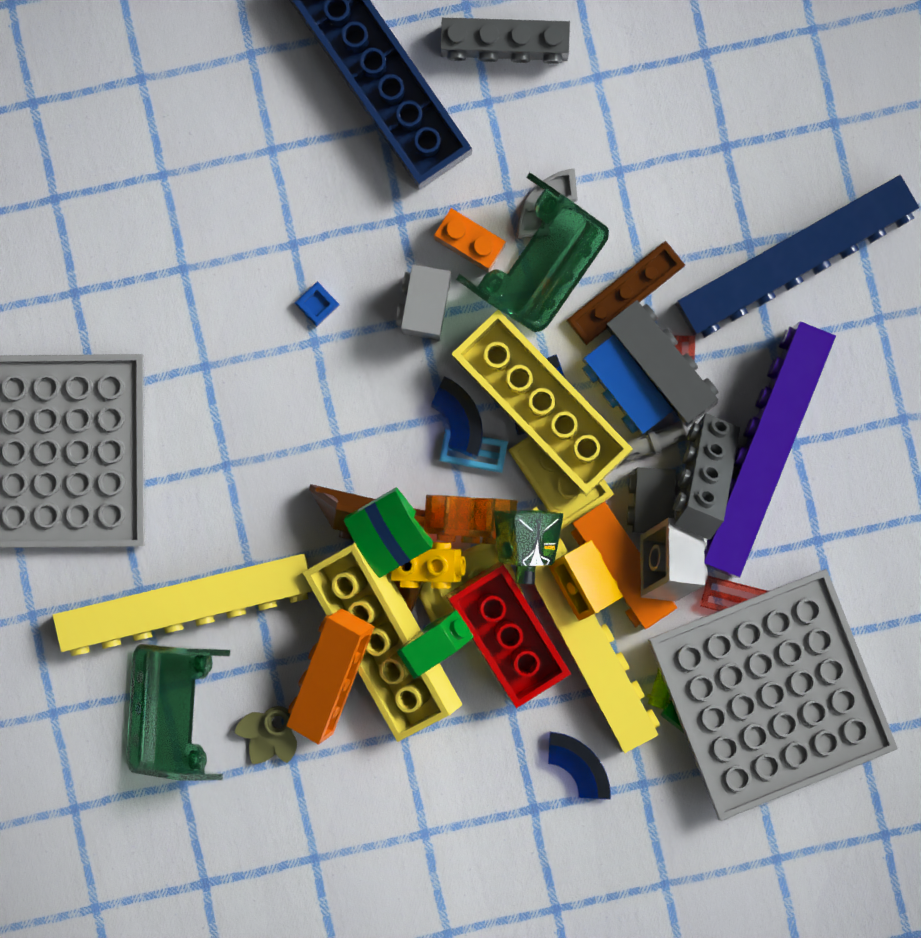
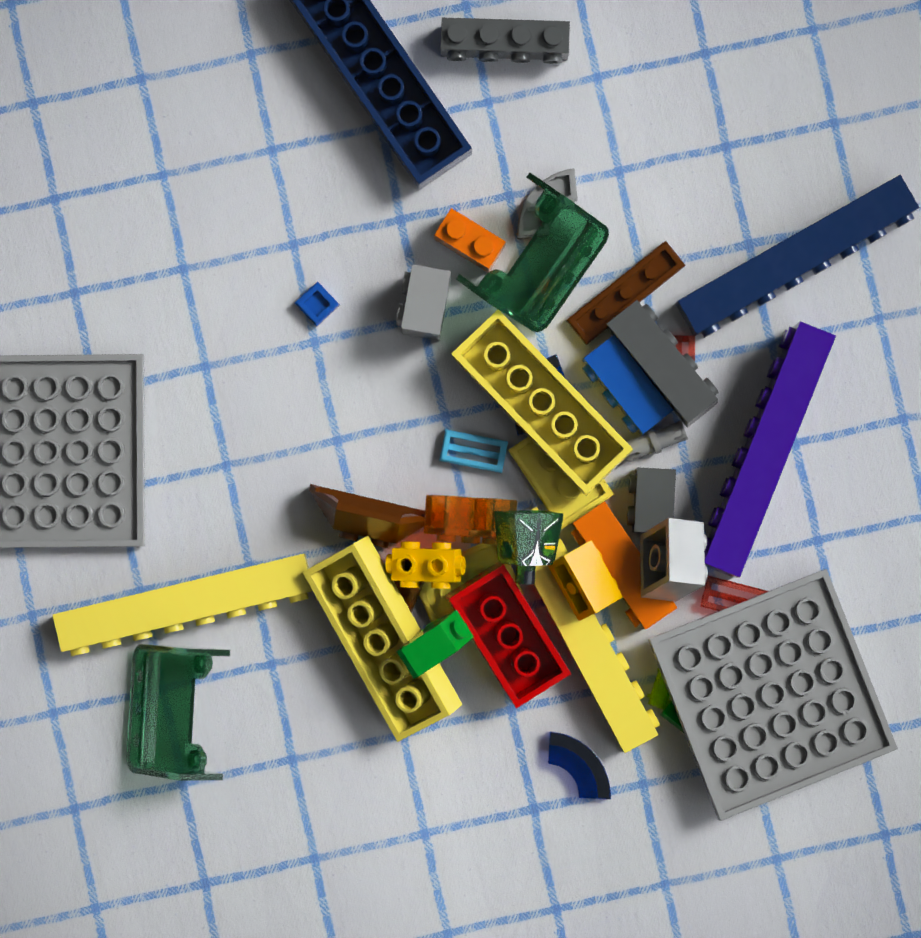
olive plate [235,706,297,764] -> none
orange brick [286,608,375,745] -> none
green slope [344,487,433,578] -> none
tile [431,376,483,460] -> none
dark grey brick [673,413,740,540] -> none

